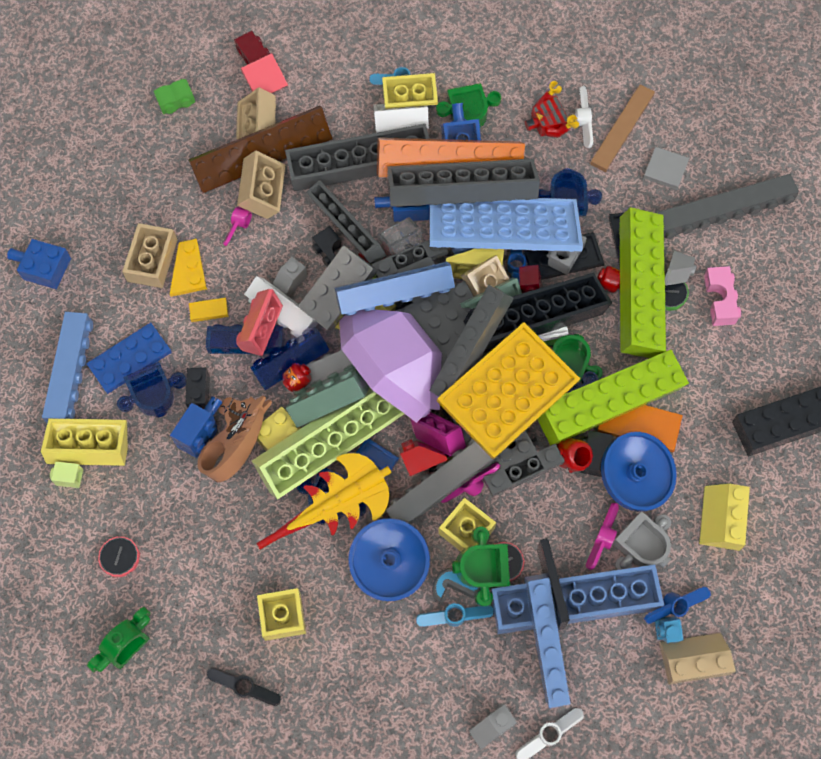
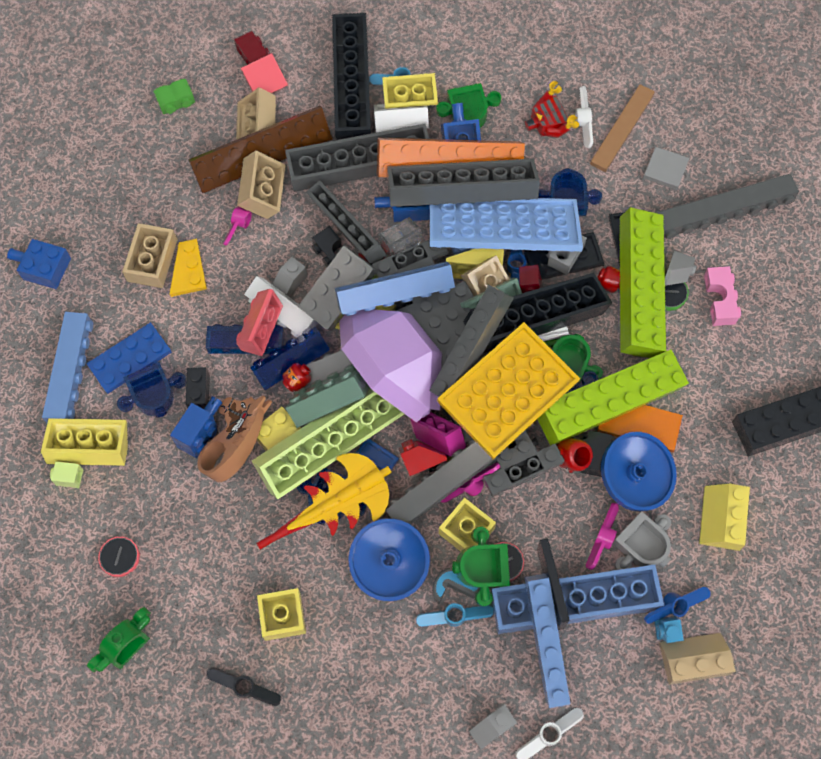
yellow tile [189,298,229,322] -> none
none -> black brick [332,13,371,140]

